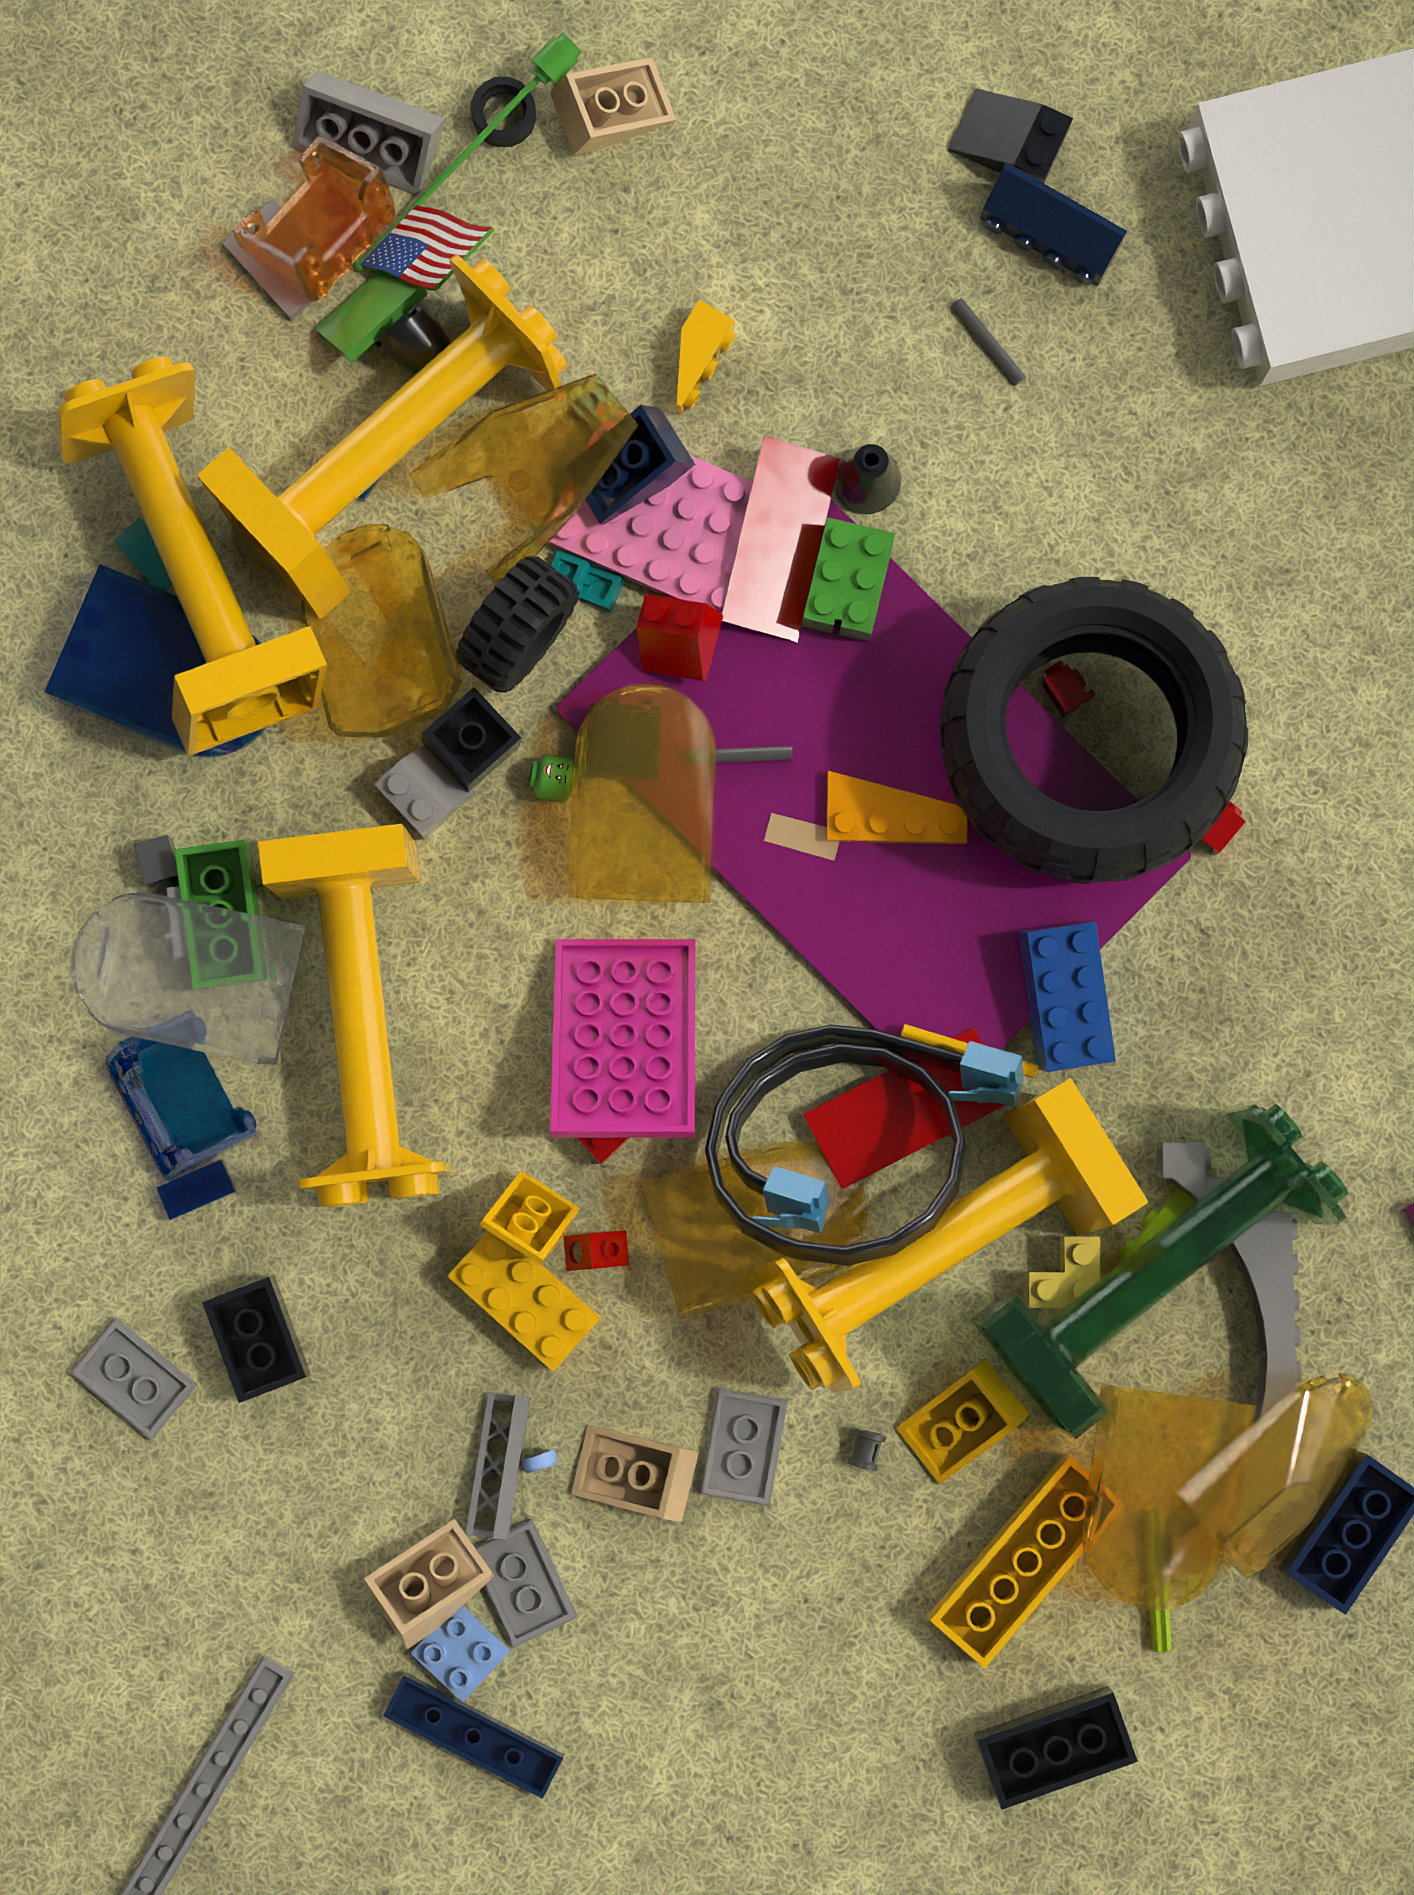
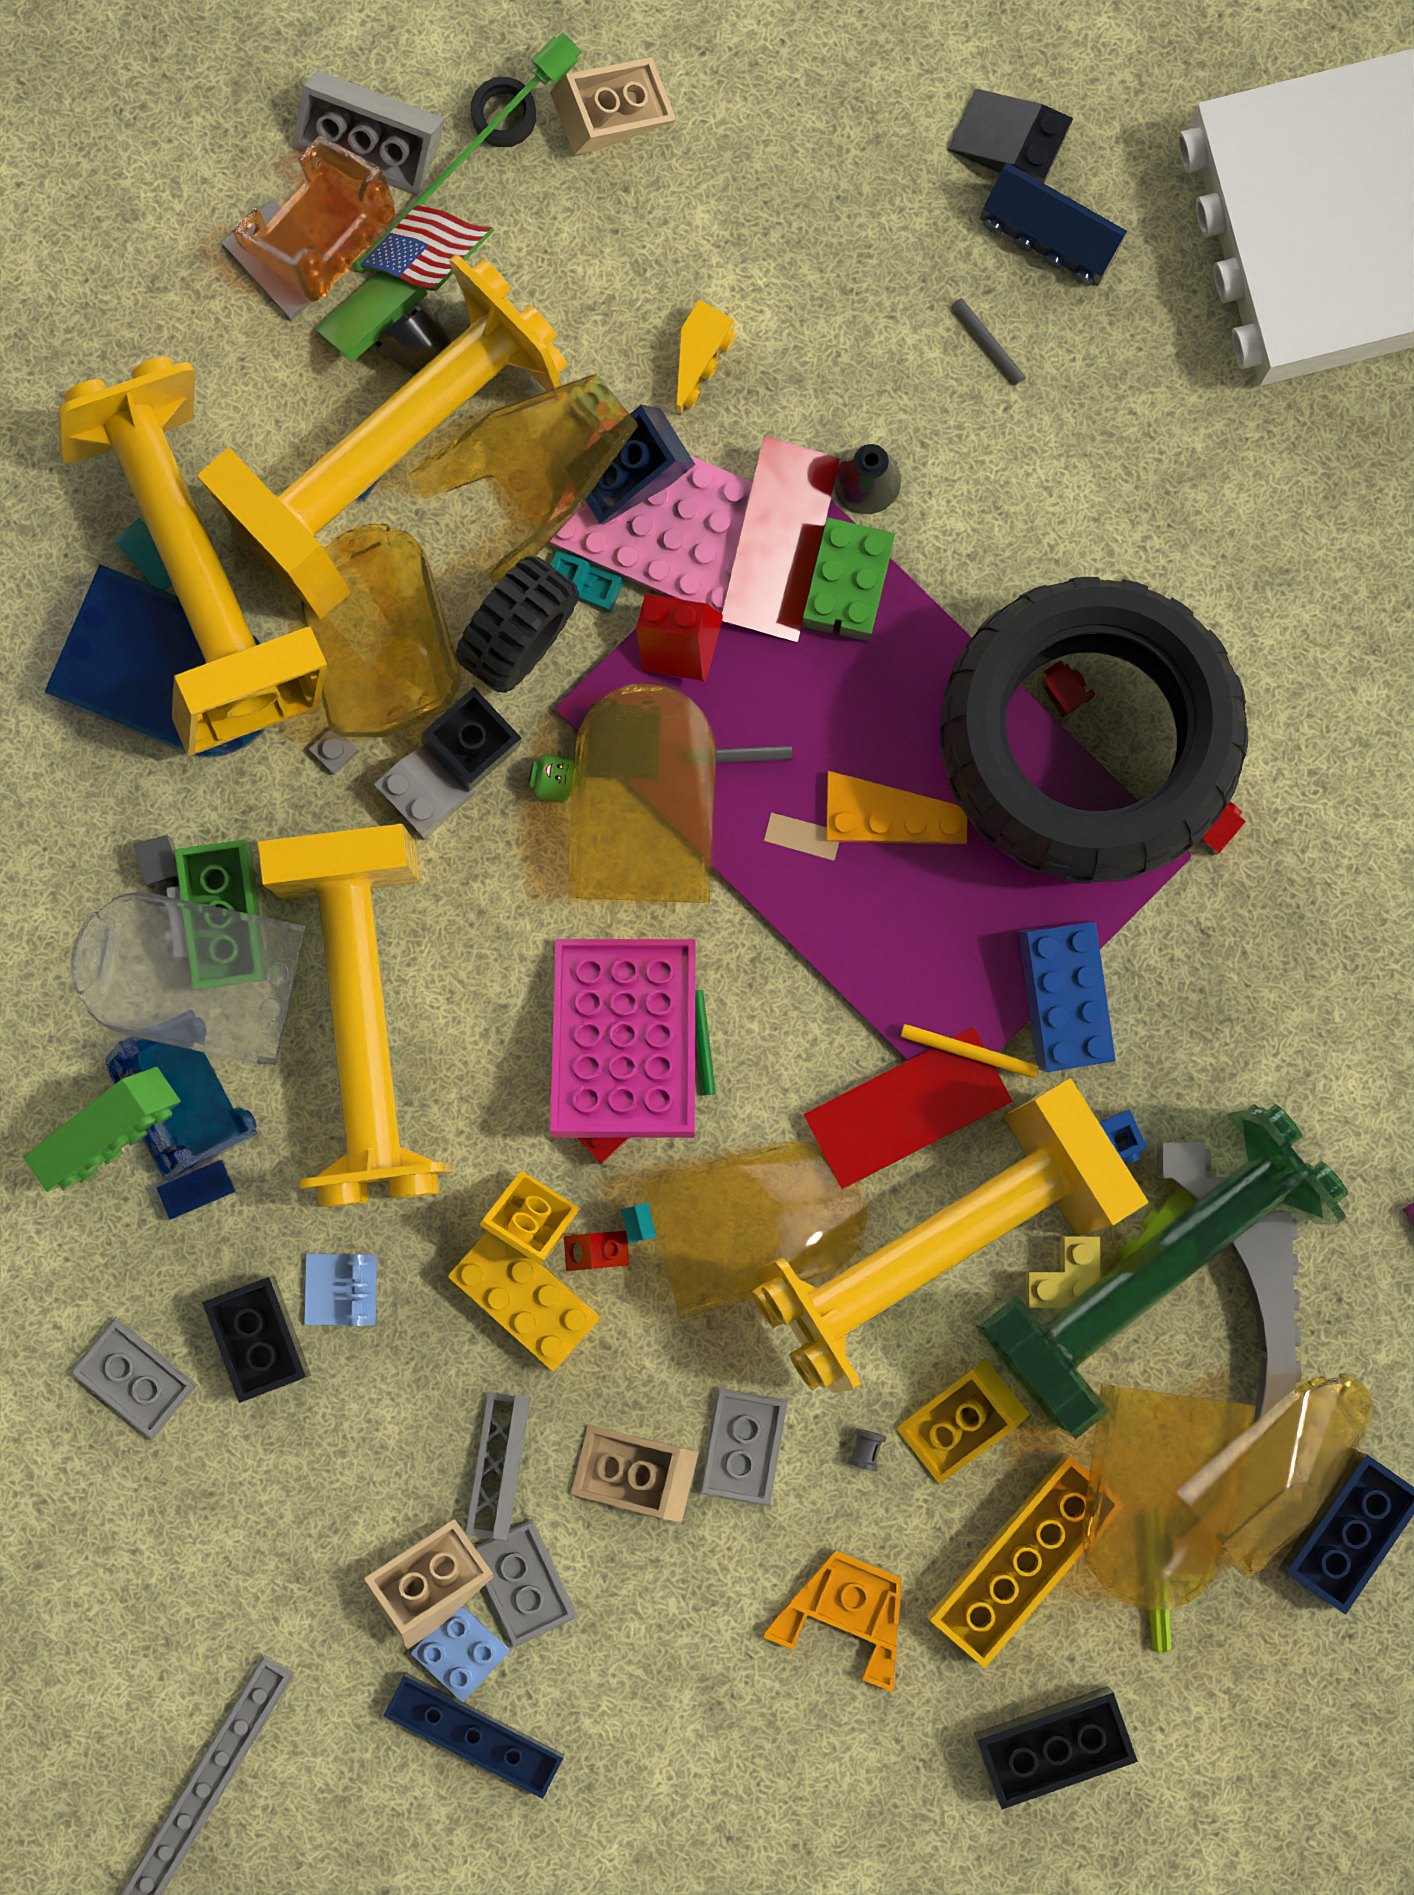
light blue tile [521,1449,558,1473] -> none
black piece [705,1024,1024,1266] -> none
none -> bright green brick [23,1067,181,1192]
none -> light blue hinge [305,1254,377,1326]
none -> light grey plate [309,725,359,775]
none -> teal slope [621,1202,657,1244]
none -> green bar [695,990,716,1096]
none -> light orange wing [763,1549,902,1692]
none -> blue brick [1099,1109,1148,1165]

